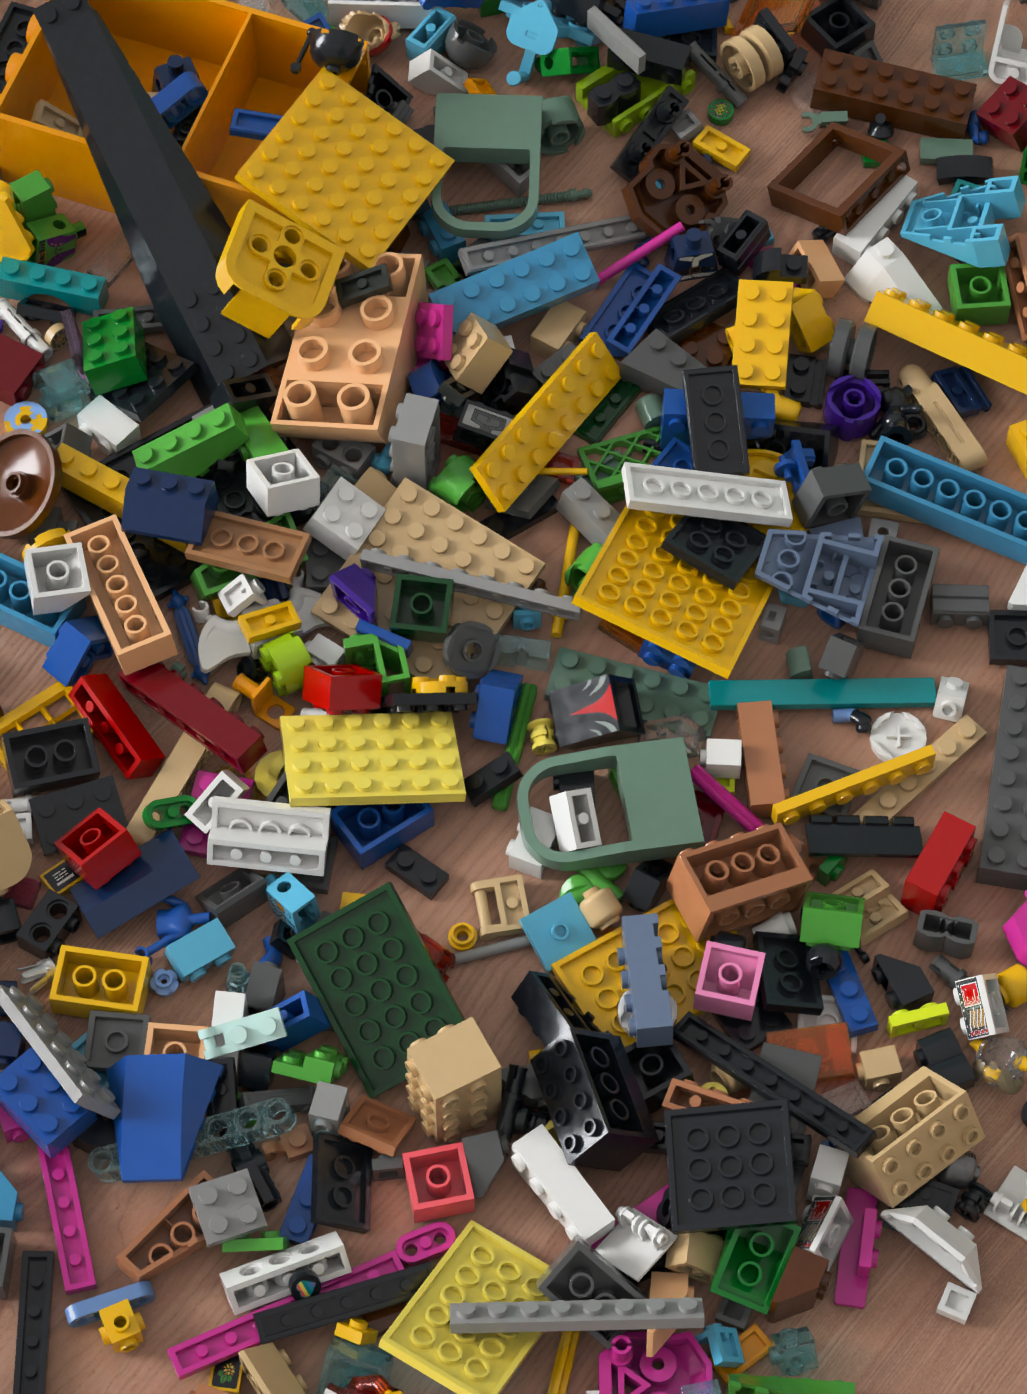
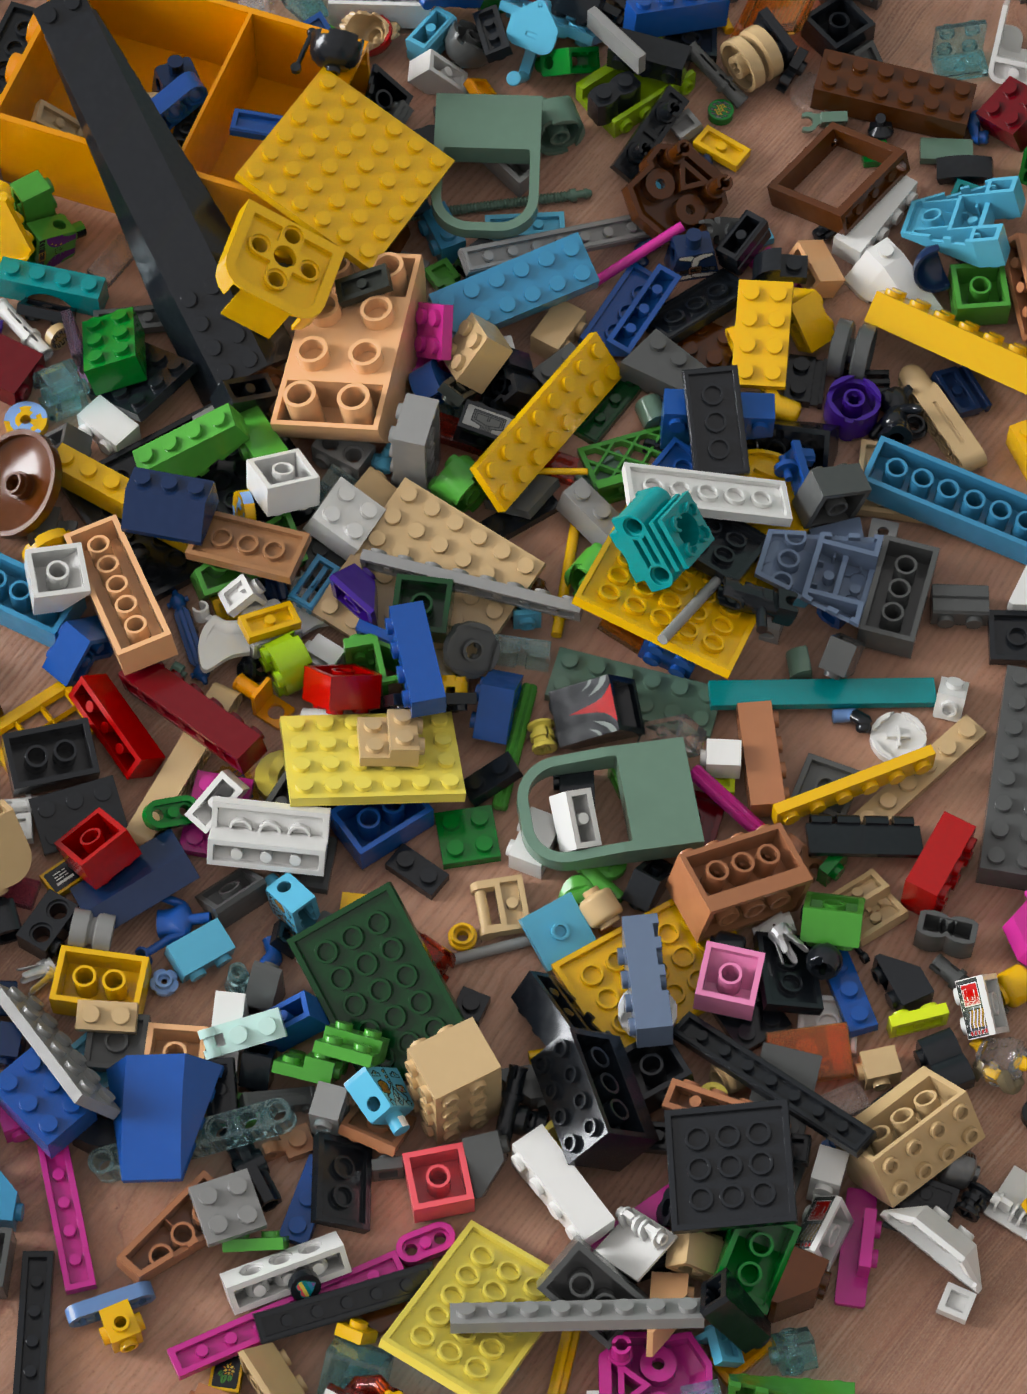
none -> light grey wheel [67,907,116,951]
none -> tan plate [75,999,139,1035]
none -> yellow piece [232,490,256,520]
none -> dark azure tile [287,554,341,615]
none -> bright green plate [312,1020,390,1068]
none -> medium azure torso [344,1067,414,1136]
none -> tan plate [356,709,425,767]
none -> blue brick [384,600,446,718]
none -> green plate [434,805,501,870]
none -> black plate [456,986,491,1027]
none -> black plate [472,4,513,63]
none -> teal piece [609,487,714,592]
none -> light grey bar [657,576,722,645]
none -> black slope [700,1267,771,1354]
none -> black piece [716,576,799,634]
none -> flat silver piece [768,922,809,965]
none -> dark blue helmet [913,244,951,293]

